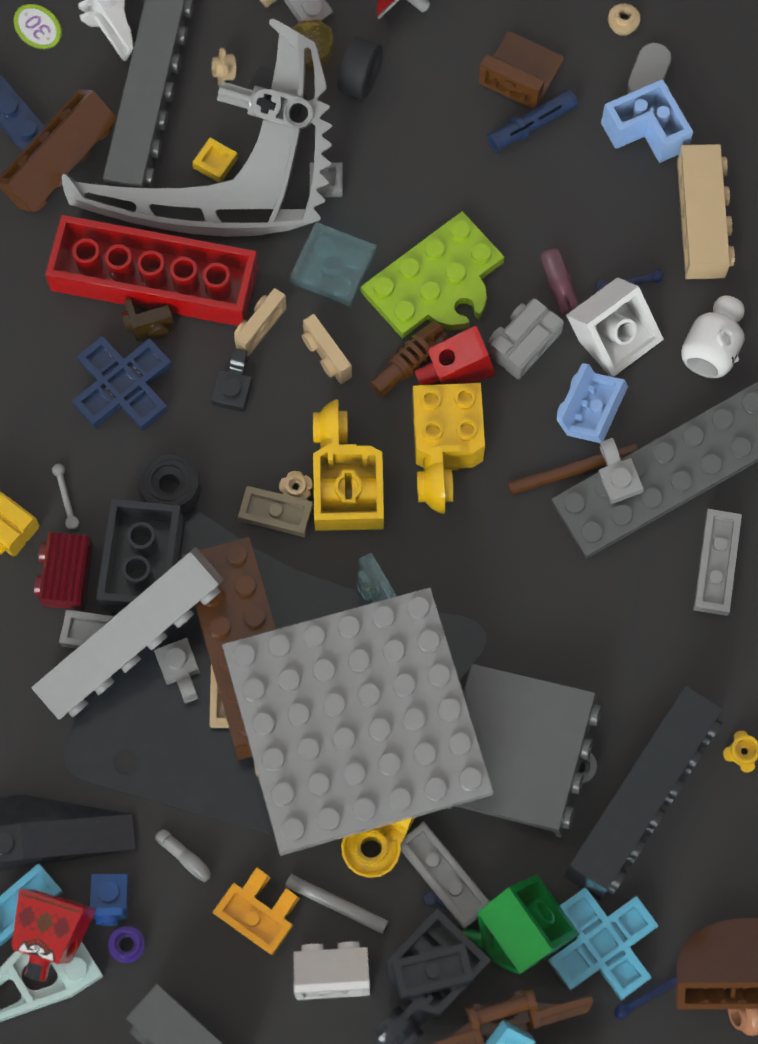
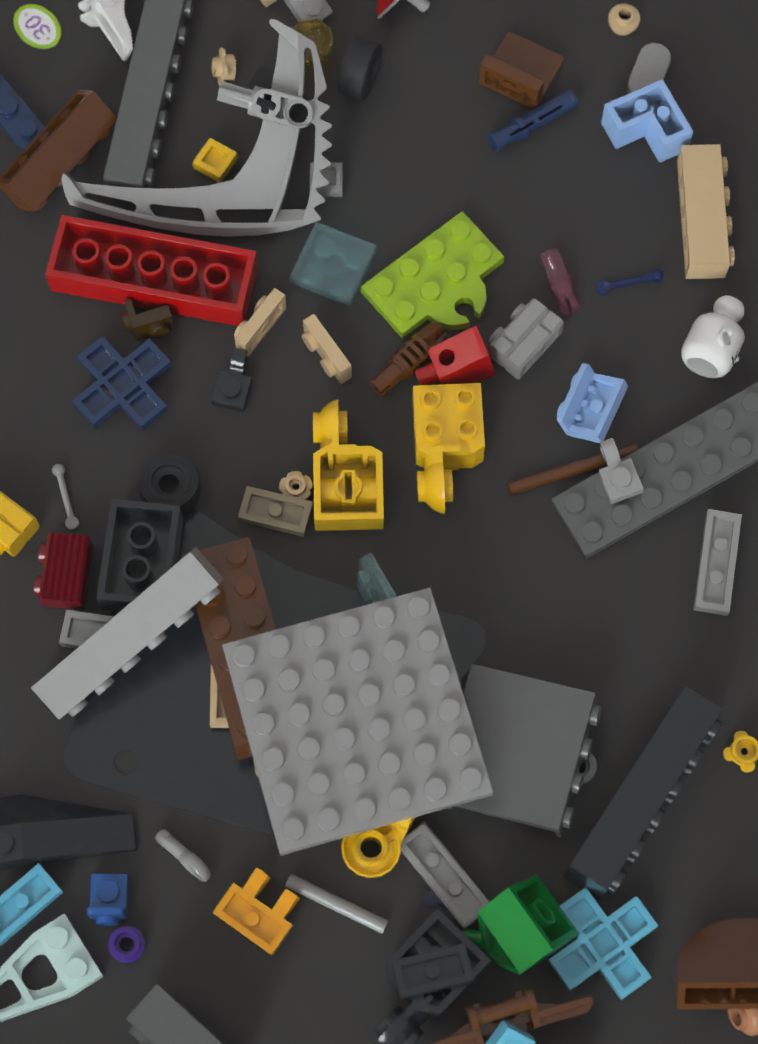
red torso [12,889,96,981] -> none
light grey plate [154,638,200,704] -> none
white slope [294,942,370,1000] -> none
white slope [566,277,664,377] -> none
clear blue hinge [614,976,676,1020] -> none

